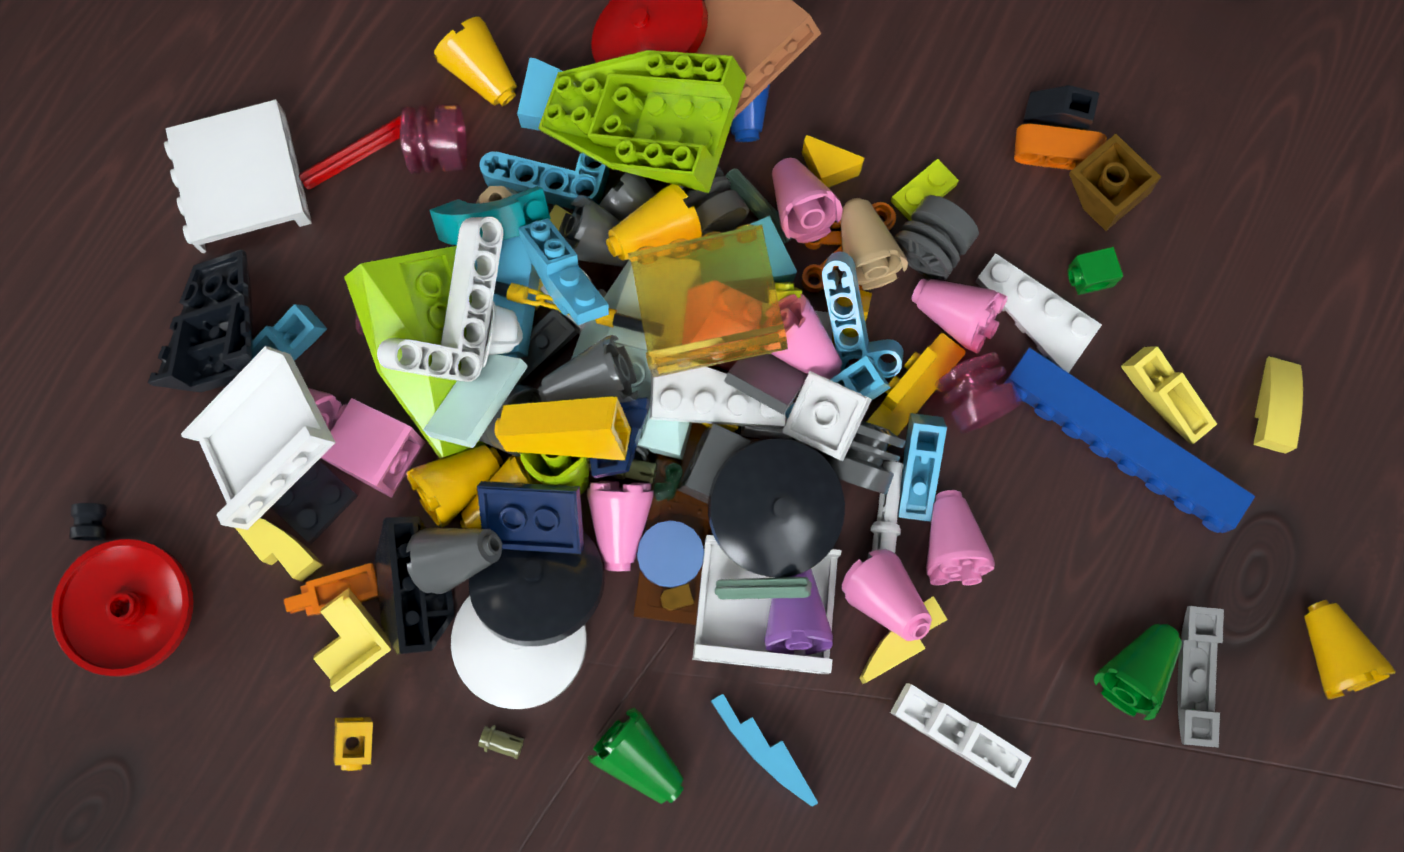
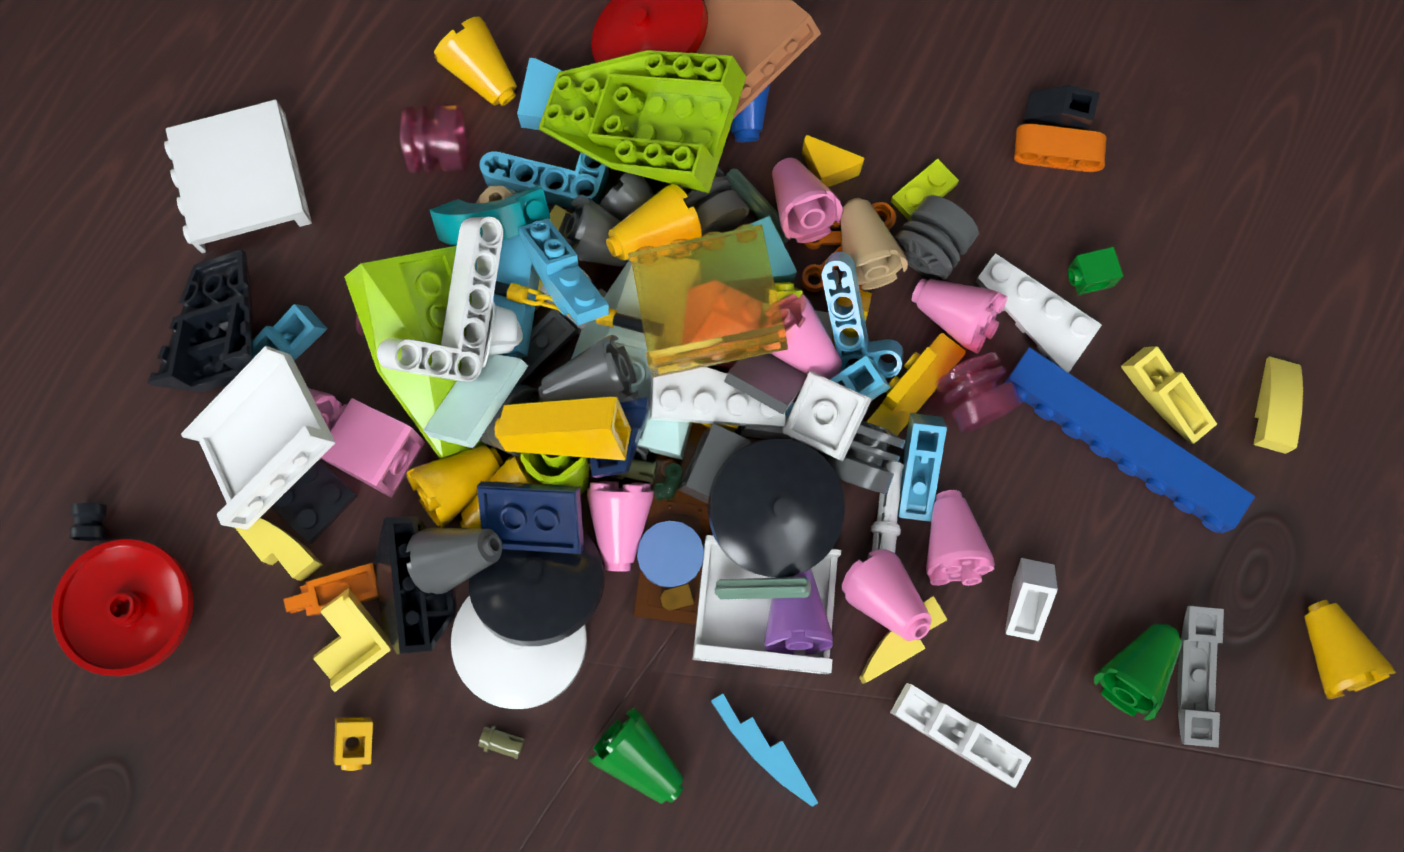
red axle [299,115,412,190] -> none
pearl gold slope [1069,134,1161,231] -> none
none -> white slope [1005,558,1058,641]

